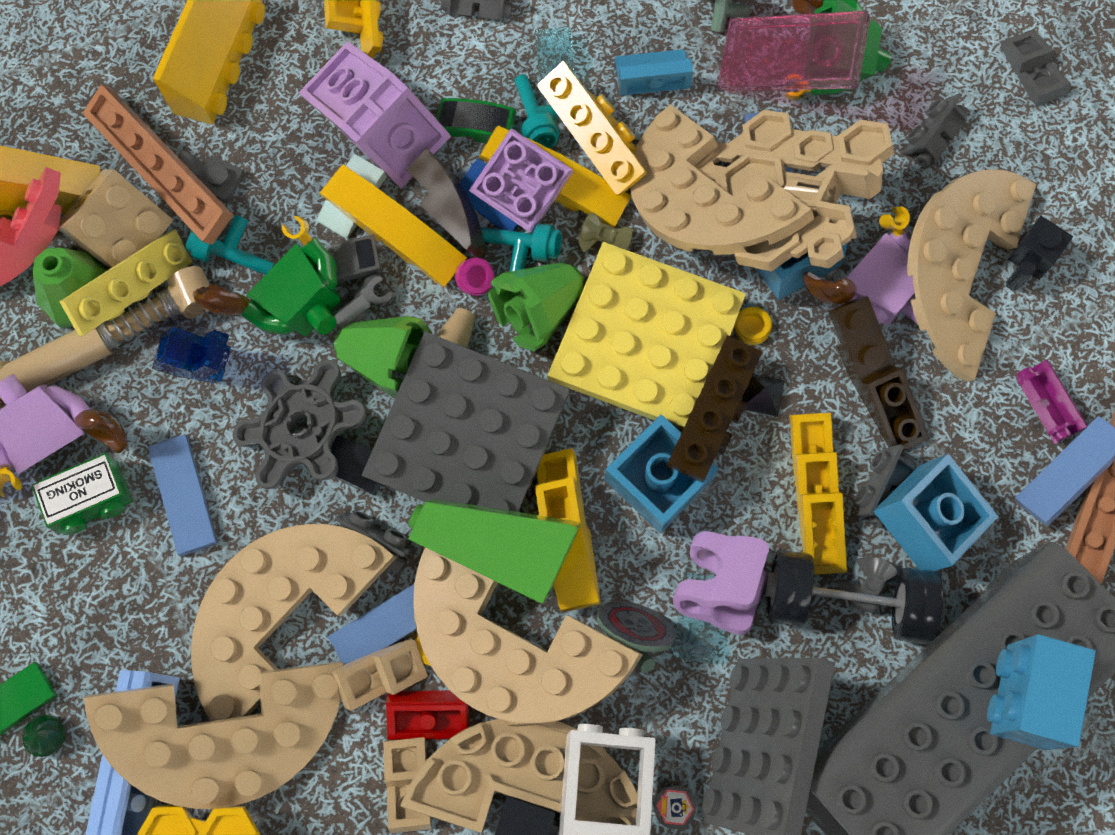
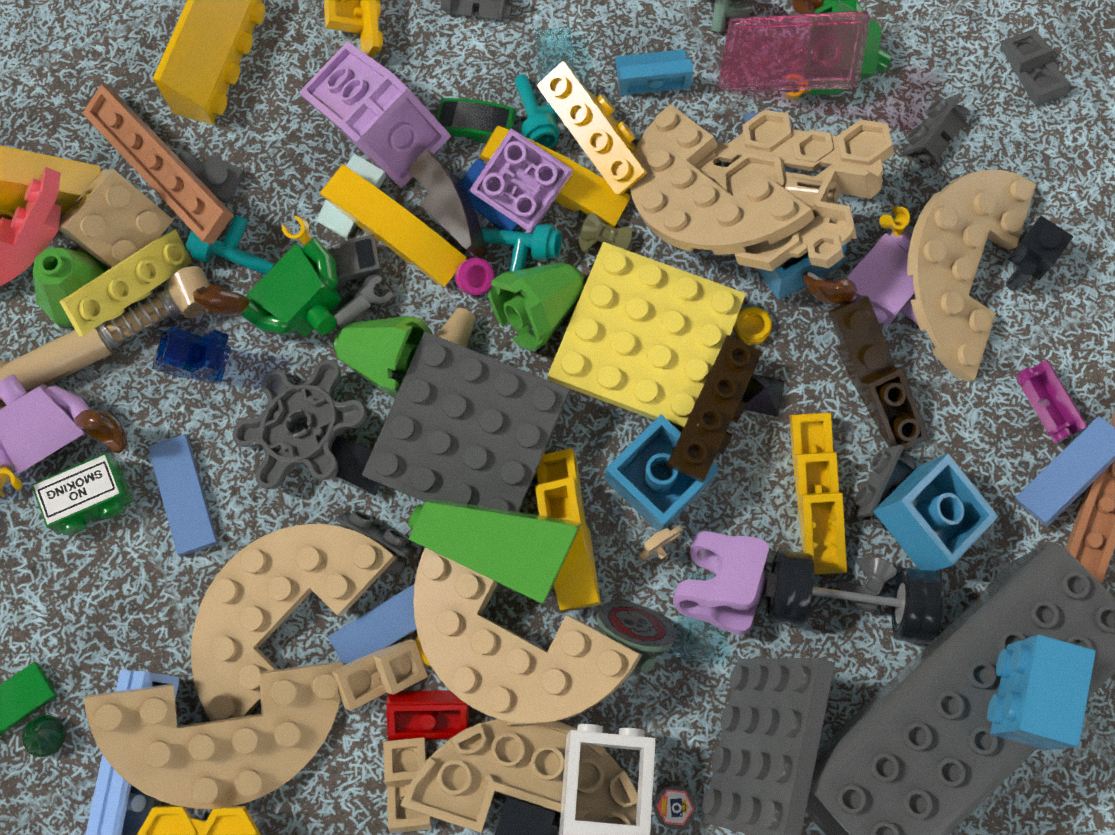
none -> tan piece [639,525,682,561]

